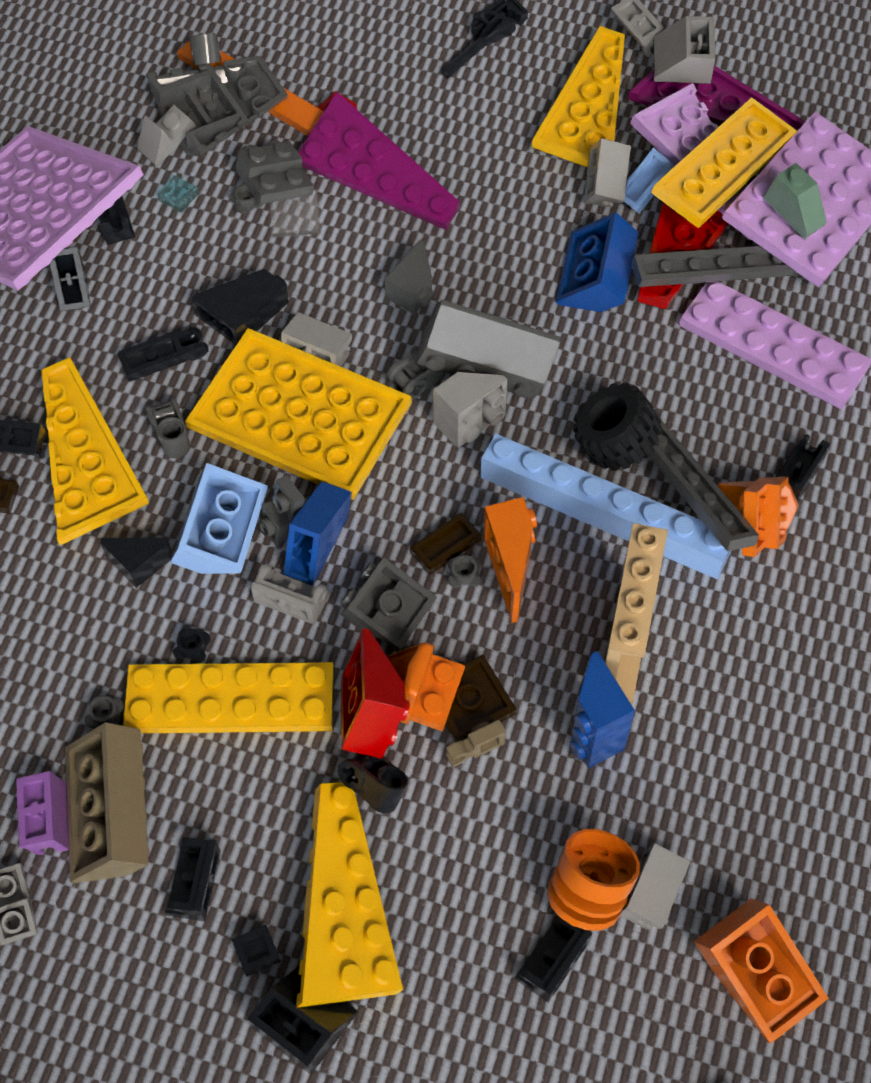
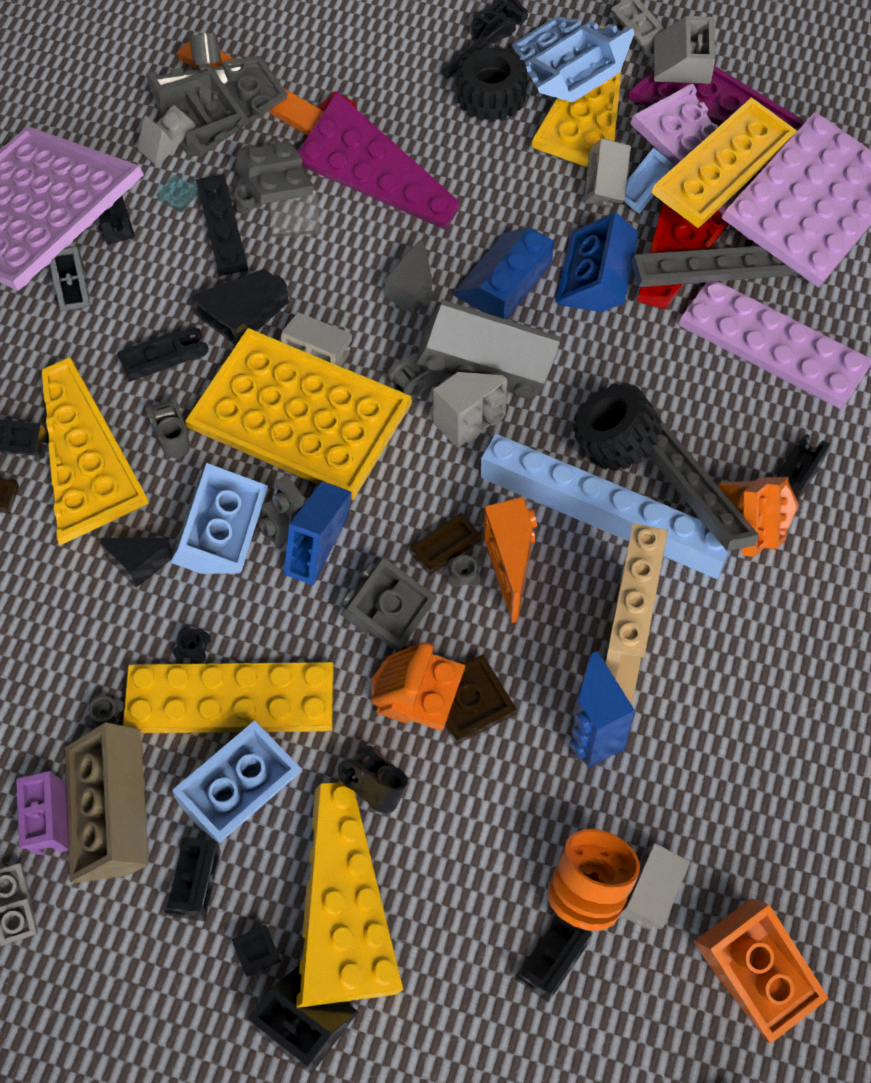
light grey hinge [251,564,330,625] -> none
red slope [341,628,410,759] -> none
dark tan plate [446,720,506,767] -> none
sand green slope [763,163,827,239] -> none
none -> light blue slope [172,720,302,843]
none -> black plate [196,174,248,277]
none -> blue slope [454,227,554,320]
none -> black tyre [457,46,527,122]
none -> light blue wedge [512,16,634,102]

